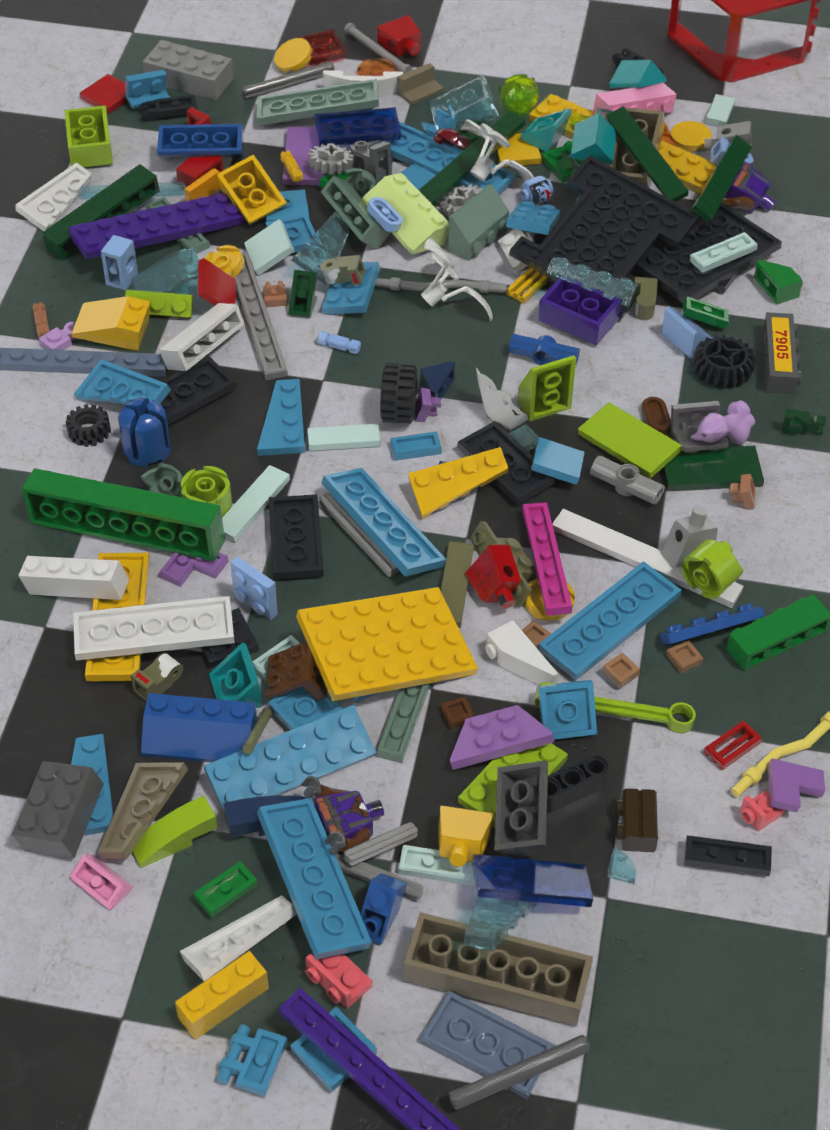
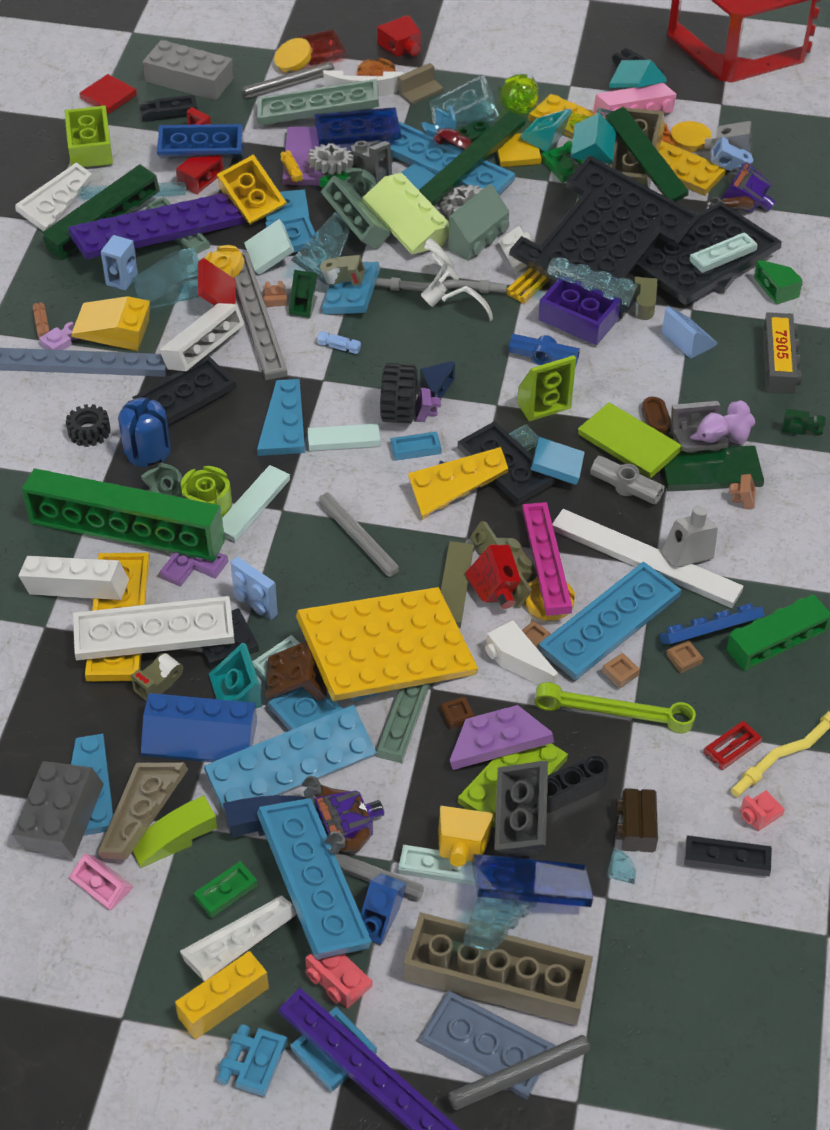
dark azure wing [74,359,171,404] -> none
dark azure bracket [125,70,170,108] -> none
lime plate [125,290,194,318] -> none
light orange tile [184,168,220,201] -> none
olive bar [243,708,272,754] -> none
black plate [268,494,324,579] -> none
dark azure plate [321,468,446,577] -> none
light grey axle [343,822,418,866] -> none
light grey bar [344,23,413,74] -> none
light blue plate [367,197,403,232] -> none
white plant [461,119,534,182] -> none
white piece [476,368,528,432] -> none
dark azure plate [506,201,561,235] -> none
light blue head [520,176,553,205] -> none
dark azure plate [538,680,597,740] -> none
lime brick [681,539,743,599] -> none
green plate [683,296,729,329] -> none
dark green tile [691,134,752,222] -> none
black gear [693,334,756,389] -> none
light aqua tile [706,94,736,126] -> none
medium lavender tile [768,758,825,812] -> none

